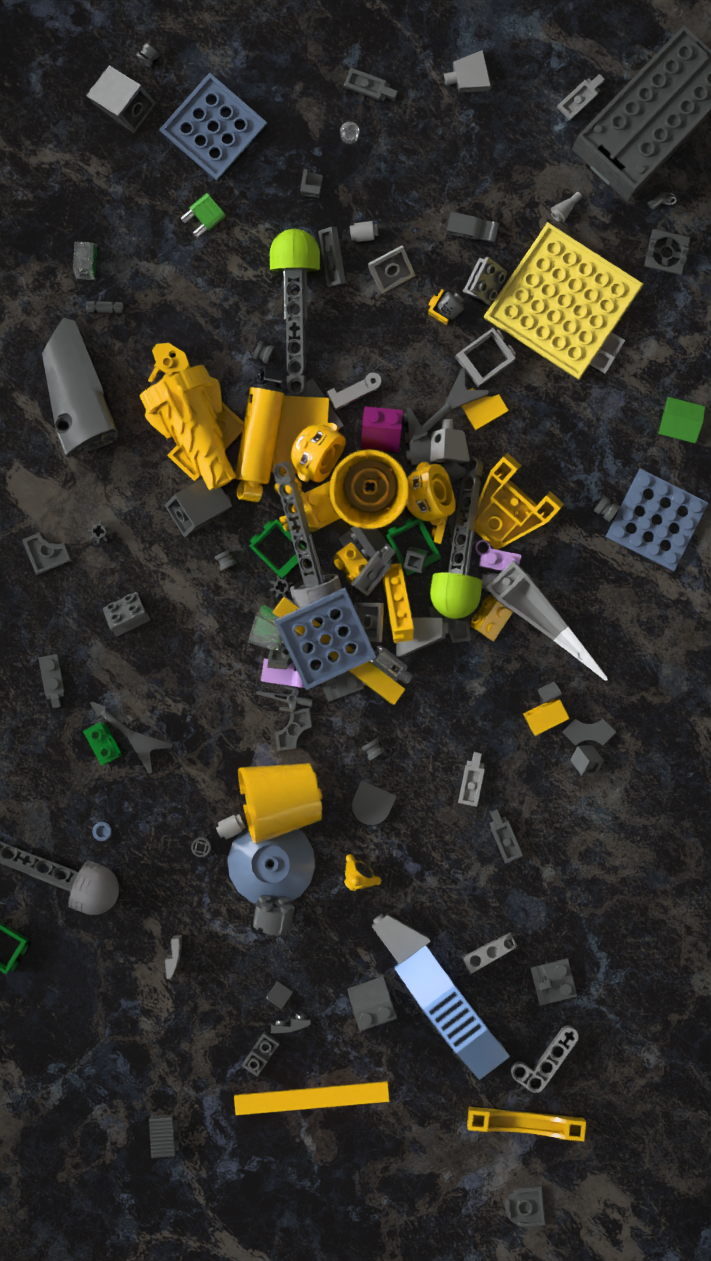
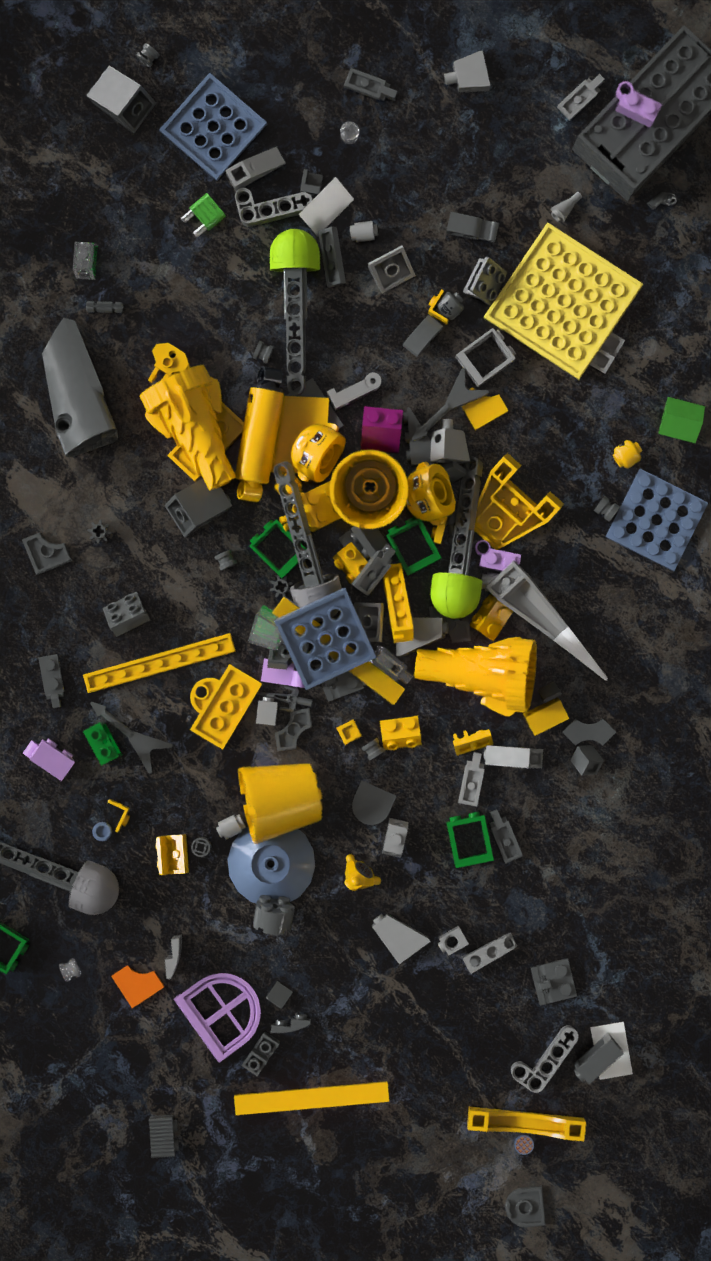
dark grey slope [347,976,397,1031] -> none
light blue panel [395,945,510,1080] -> none
dark grey slope [403,546,428,573] -> none
dark grey piece [644,229,690,276] -> none
none -> lavender hinge [23,738,75,781]
none -> clear wheel [59,958,81,982]
none -> yellow tile [83,633,236,693]
none -> yellow bracket [108,799,130,832]
none -> orange tile [111,965,165,1008]
none -> yellow bracket [156,834,189,875]
none -> lavender window [174,973,261,1062]
none -> yellow plate [190,664,262,750]
none -> light grey slope [225,147,286,191]
none -> light grey beam [235,188,312,227]
none -> light grey brick [256,697,278,725]
none -> white sticker [299,177,354,236]
none -> yellow tile [337,719,362,745]
none -> yellow bracket [380,716,421,750]
none -> light grey torso [382,818,409,858]
none -> dark grey slope [403,315,443,357]
none -> yellow cone [414,637,537,716]
none -> light grey brick [437,926,469,955]
none -> green window [446,812,494,868]
none -> yellow plate [453,729,493,755]
none -> light grey slope [484,745,543,768]
none -> tile [514,1134,534,1155]
none -> dark grey window [574,1033,624,1084]
none -> white sticker [590,1022,633,1080]
none -> yellow head [613,440,642,469]
none -> lavender hinge [615,82,662,128]

